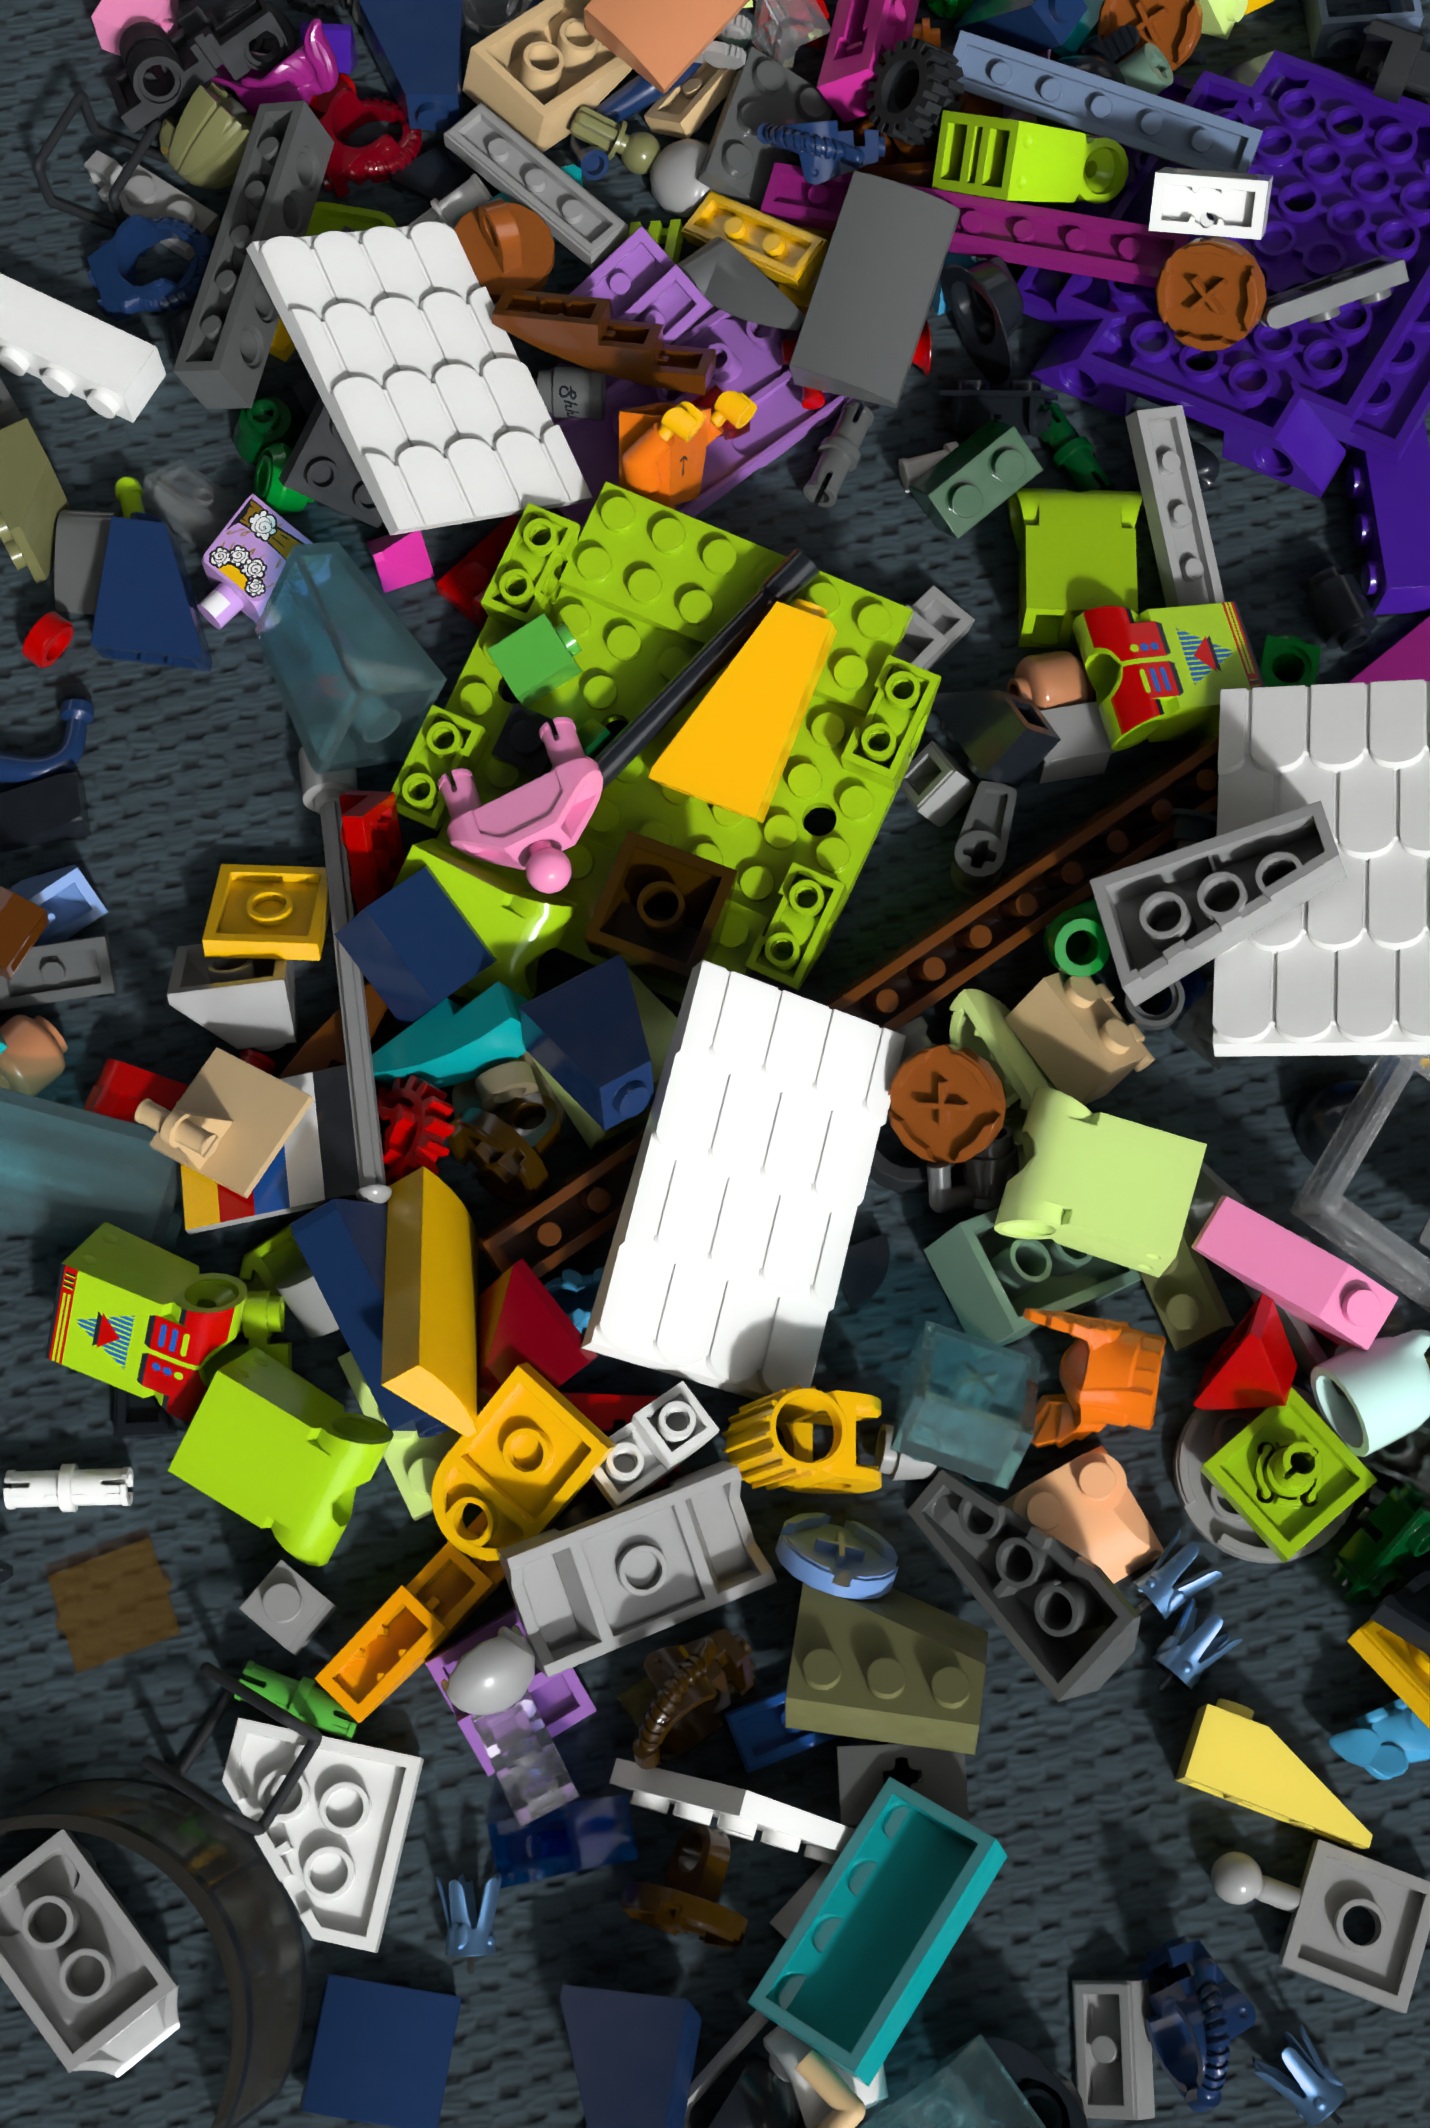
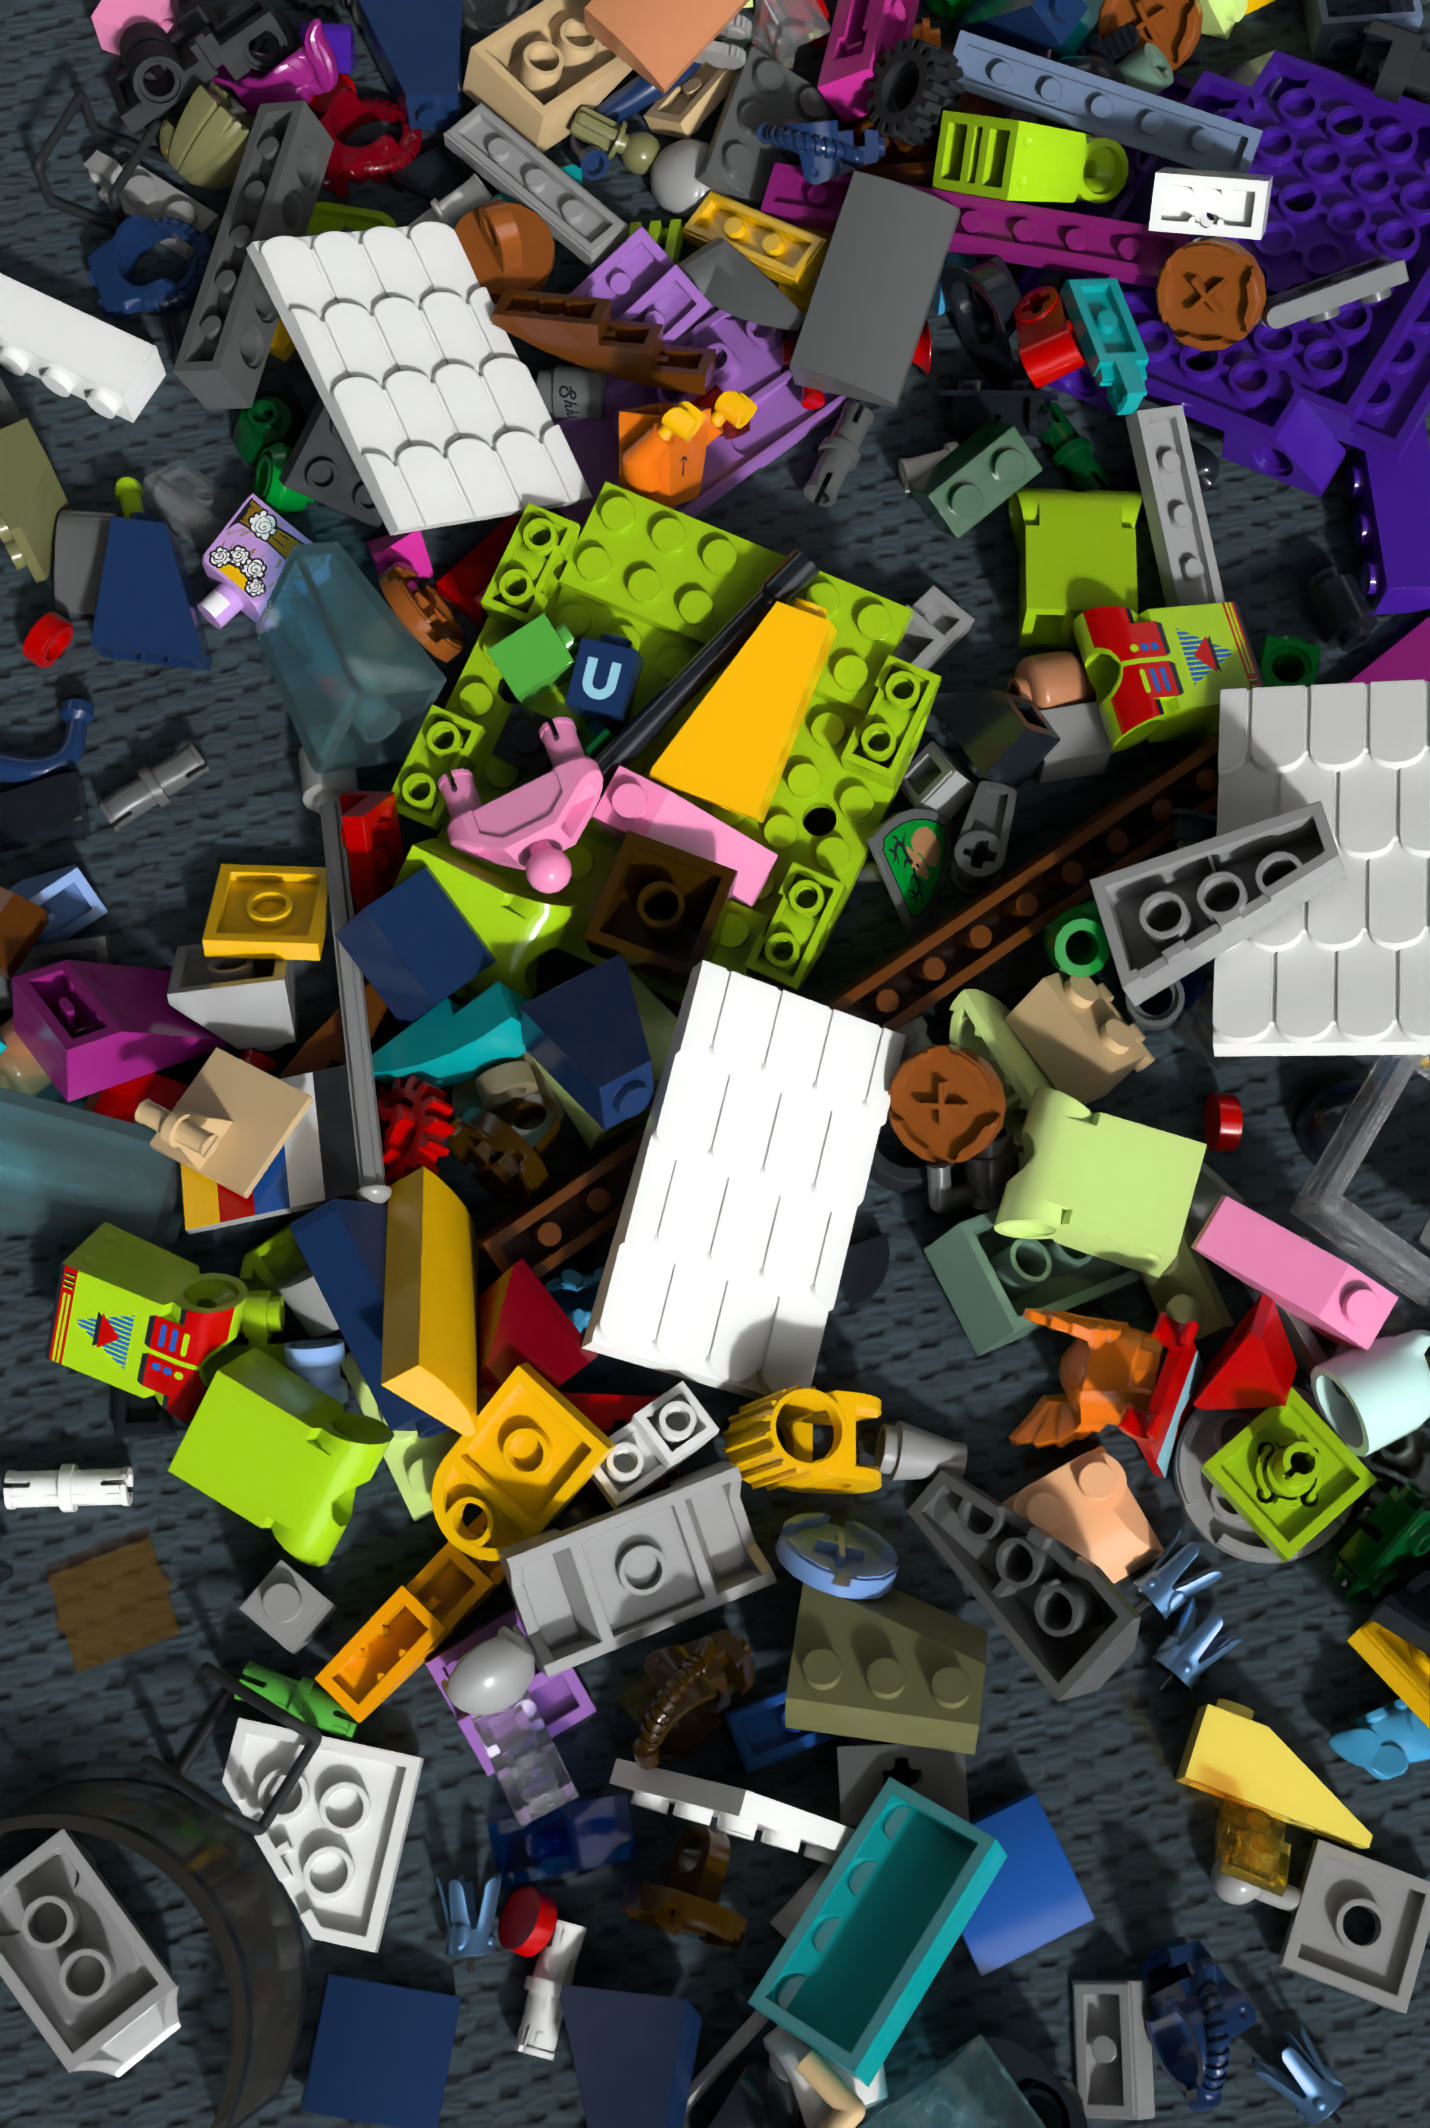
clear light blue brick [890,1320,1040,1490] -> none
none -> magenta slope [12,960,228,1102]
none -> dark grey pin [96,742,211,832]
none -> light blue wheel [284,1338,349,1404]
none -> dark orange tile [357,562,466,667]
none -> red tile [498,1886,557,1957]
none -> white pin [513,1920,587,2061]
none -> dark blue brick [565,633,644,727]
none -> bright pink slope [592,765,779,907]
none -> shield [855,808,952,937]
none -> blue slope [961,1790,1095,1976]
none -> red piece [1014,286,1087,389]
none -> teal hinge [1060,278,1150,415]
none -> red flag [1118,1311,1204,1479]
none -> red tile [1203,1093,1243,1152]
none -> clear yellow slope [1215,1799,1291,1897]

